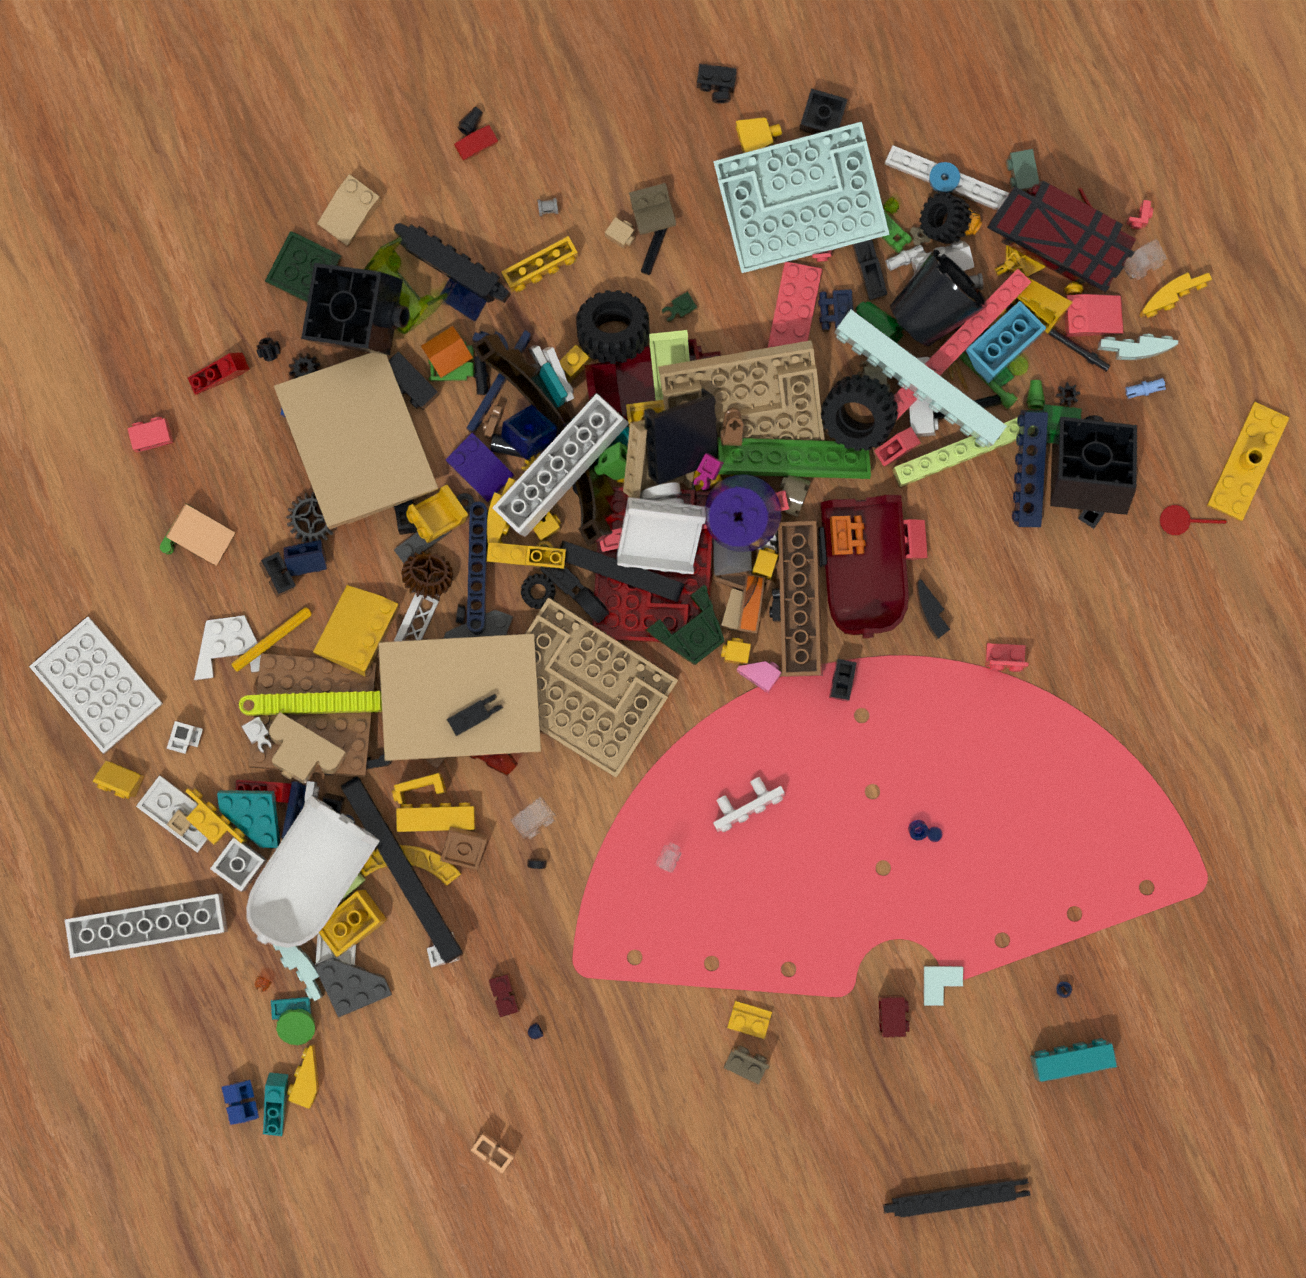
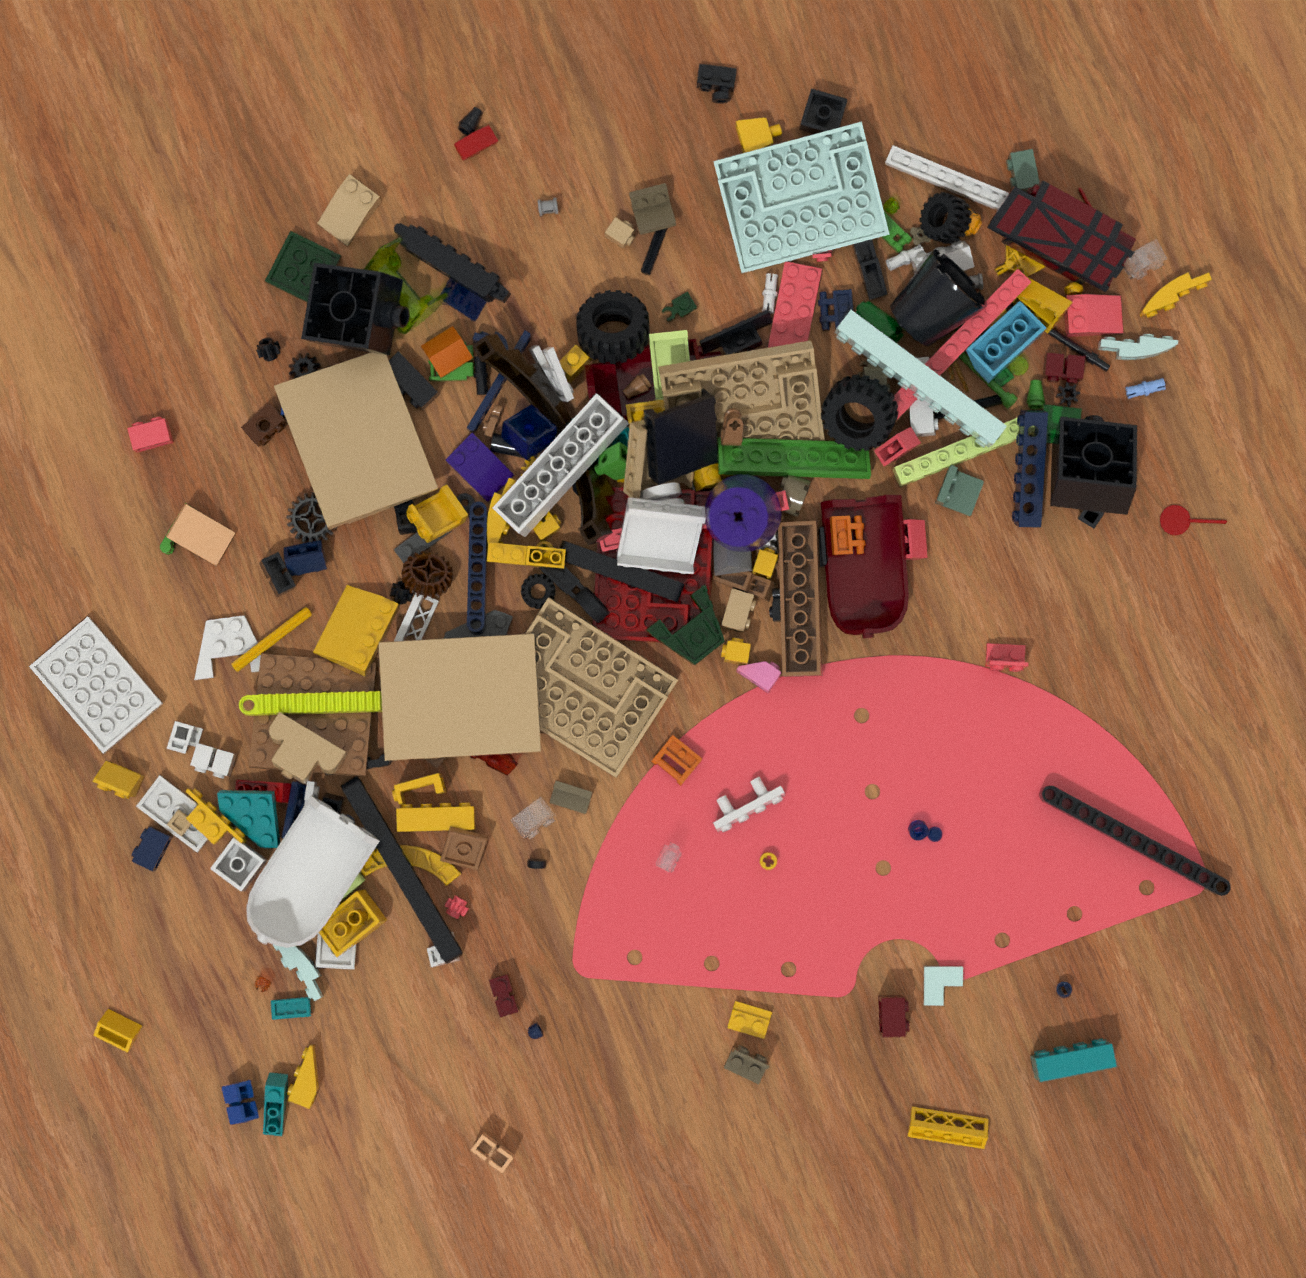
white brick [65,893,228,958] -> none
red slope [188,352,250,395] -> none
white plate [242,717,272,753] -> none
bright green tile [276,1008,315,1045] -> none
dark grey plate [315,957,392,1017] -> none
black hinge [447,694,503,736] -> none
black tile [455,604,465,624] -> none
yellow brick [501,236,578,293] -> none
teal tile [539,362,568,407] -> none
dark pink plate [694,453,724,490] -> none
slope [737,574,765,634] -> none
black brick [829,659,857,702] -> none
black hinge [883,1178,1030,1218] -> none
black slope [916,579,950,640] -> none
dark azure piece [929,162,960,193] -> none
coral bracket [1126,200,1153,229] -> none
yellow plate [1206,402,1289,521] -> none
none -> yellow brick [93,1009,142,1053]
none -> dark blue brick [131,826,173,872]
none -> white piece [190,743,237,779]
none -> reddish brown brick [241,402,287,447]
none -> black gear [390,581,414,604]
none -> coral gear [444,895,469,919]
none -> dark tan panel [550,781,593,814]
none -> medium nougat cone [622,374,651,400]
none -> orange plate [651,735,702,786]
none -> black bracket [699,310,772,355]
none -> yellow bush [760,853,777,870]
none -> white pin [762,273,778,314]
none -> yellow fence [907,1107,988,1149]
none -> sand green bracket [935,465,984,516]
none -> black beam [1039,786,1231,896]
none -> dark red piece [1042,353,1085,384]

